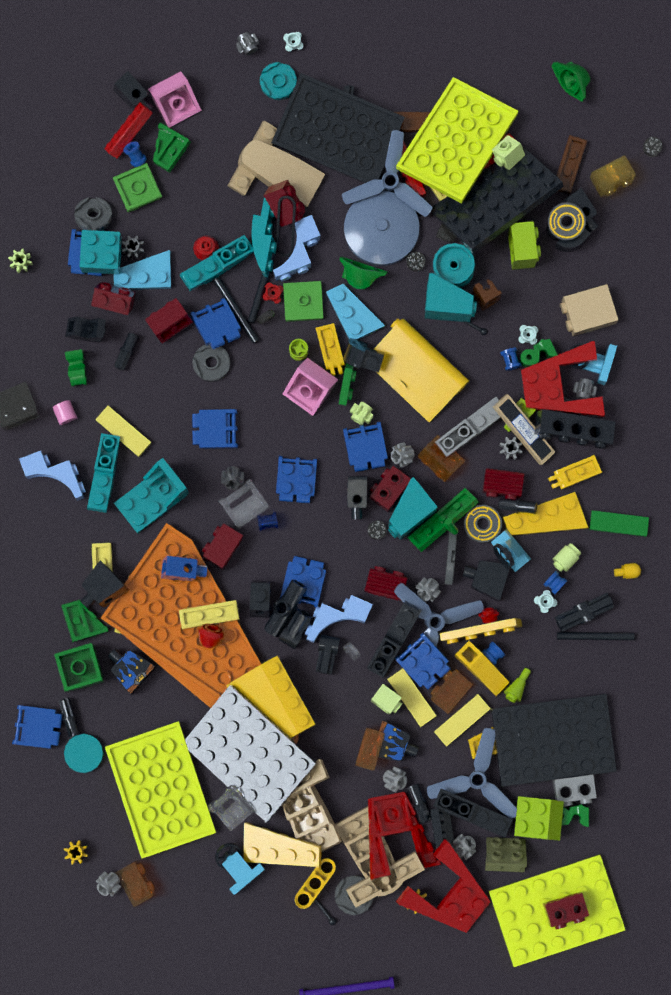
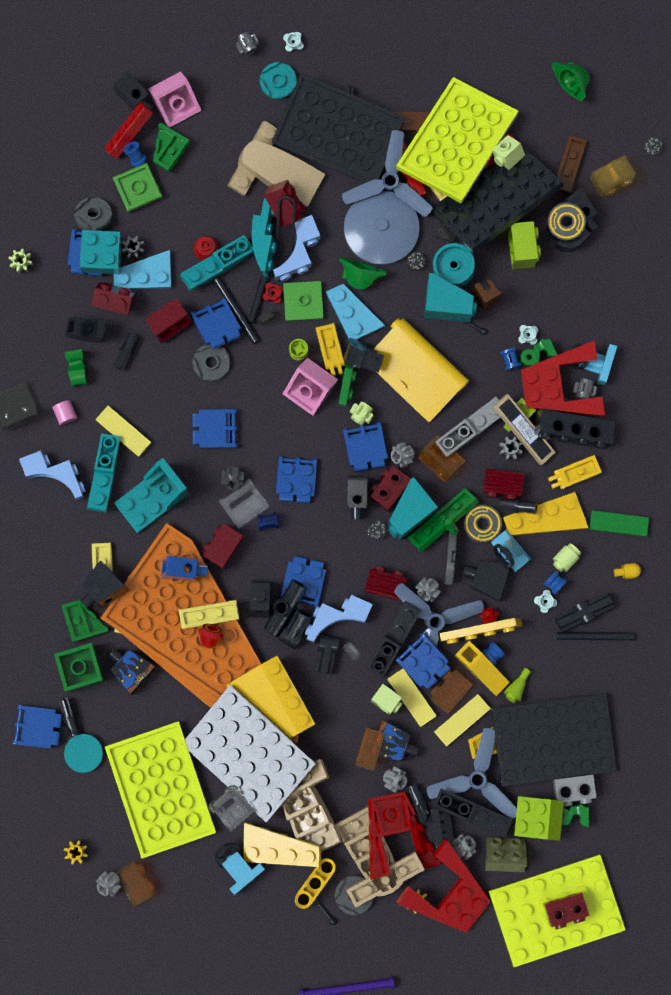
tan brick [560,284,618,336] -> none

